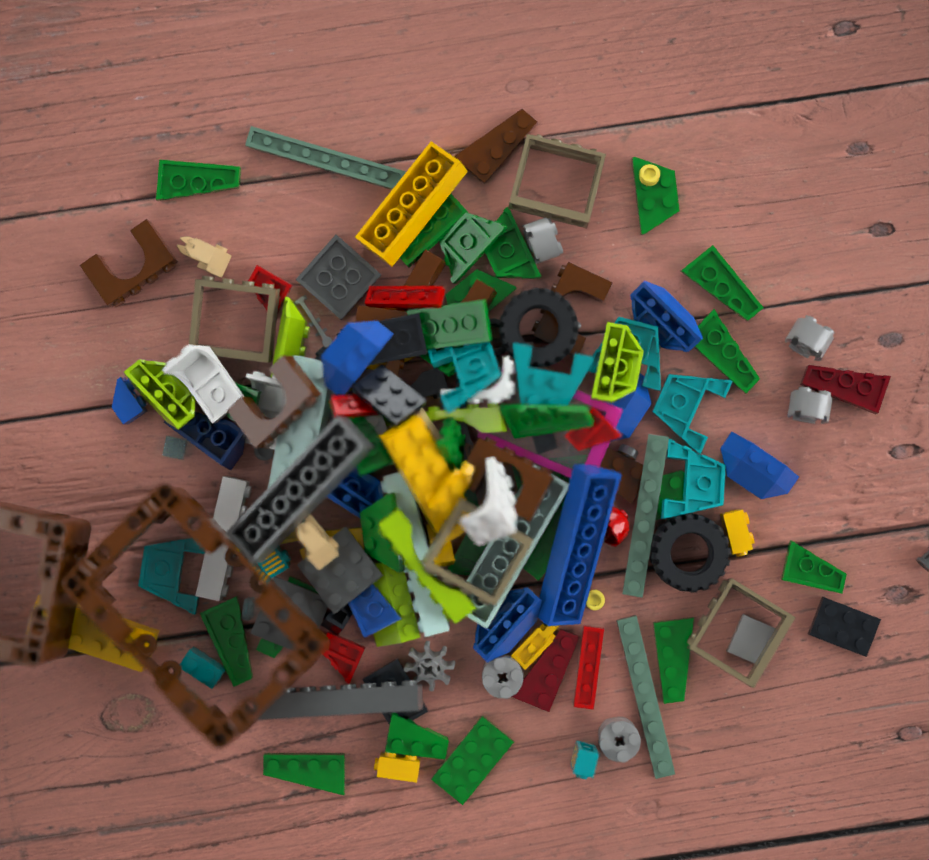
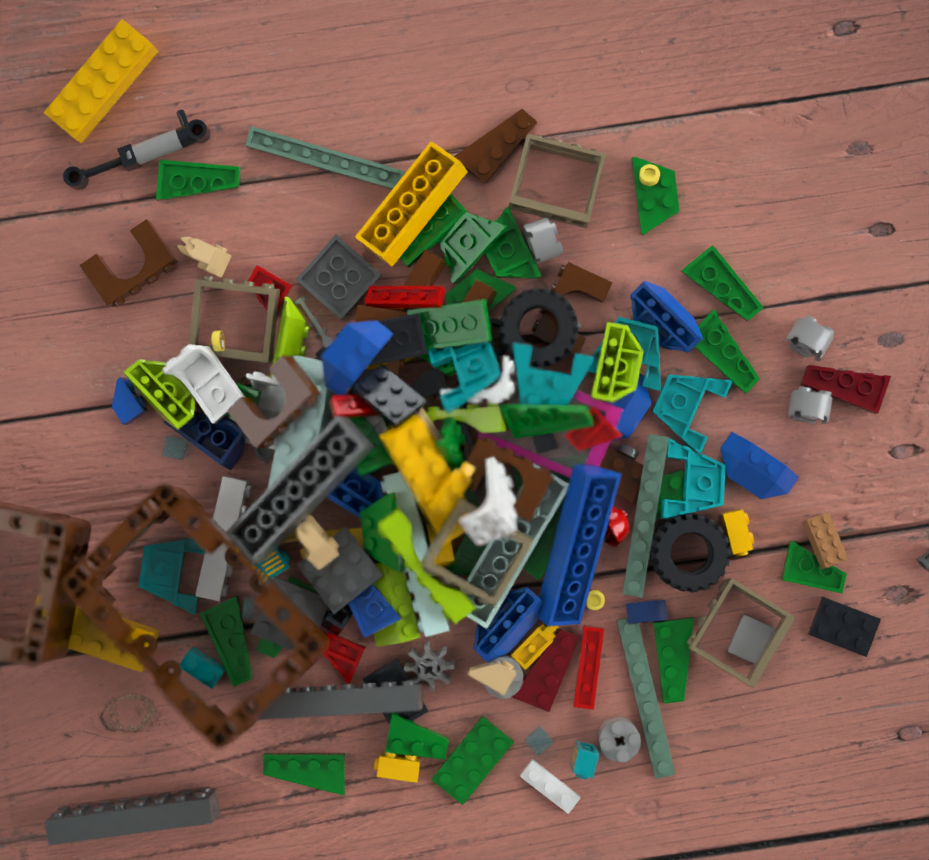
none -> yellow brick [44,19,159,144]
none -> dark grey brick [45,787,220,846]
none -> black piece [63,109,210,190]
none -> light yellow tile [212,331,225,352]
none -> tan slope [468,660,516,695]
none -> white plate [520,759,581,814]
none -> clear light blue tile [525,726,554,756]
none -> dark blue slope [625,600,668,625]
none -> medium nougat piece [802,512,849,570]

